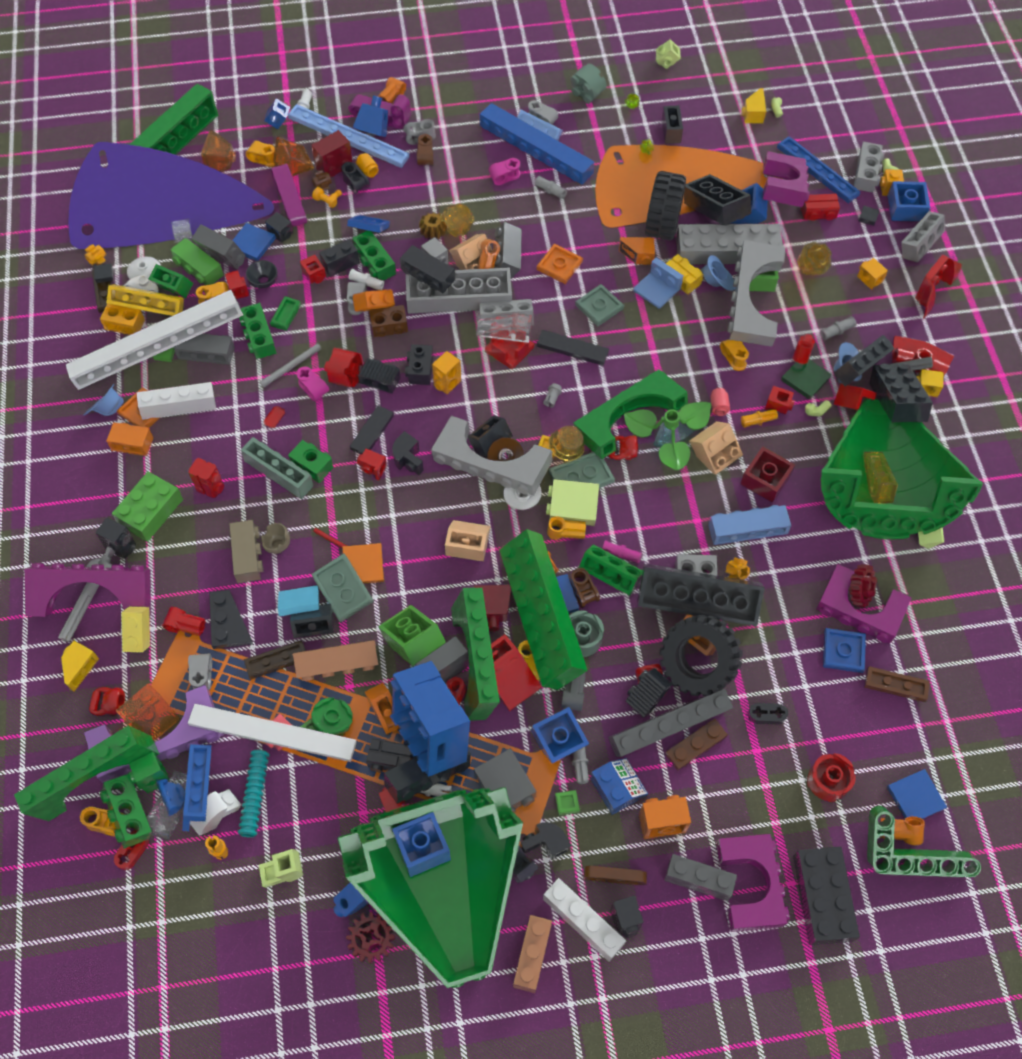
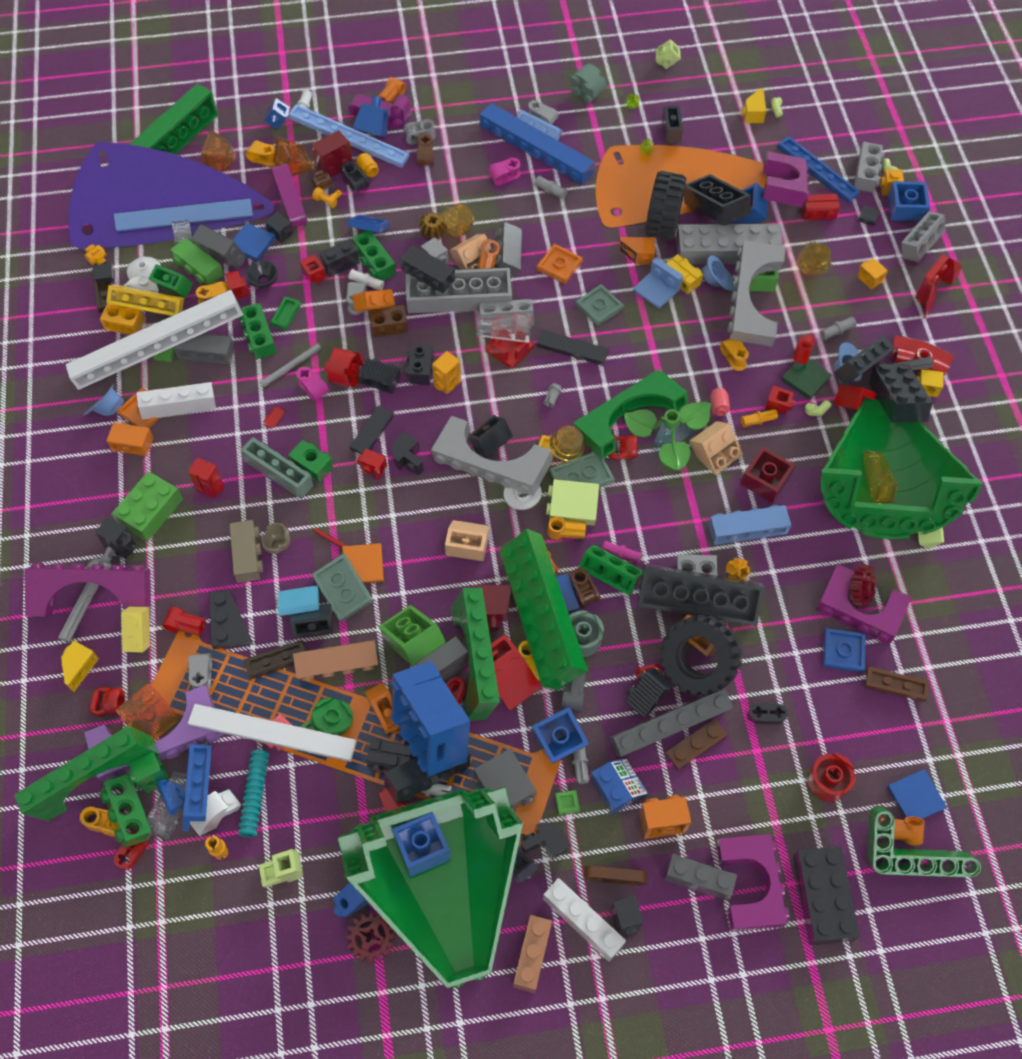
reddish brown dish [487,437,524,461] -> none
none -> medium blue tile [114,199,253,232]

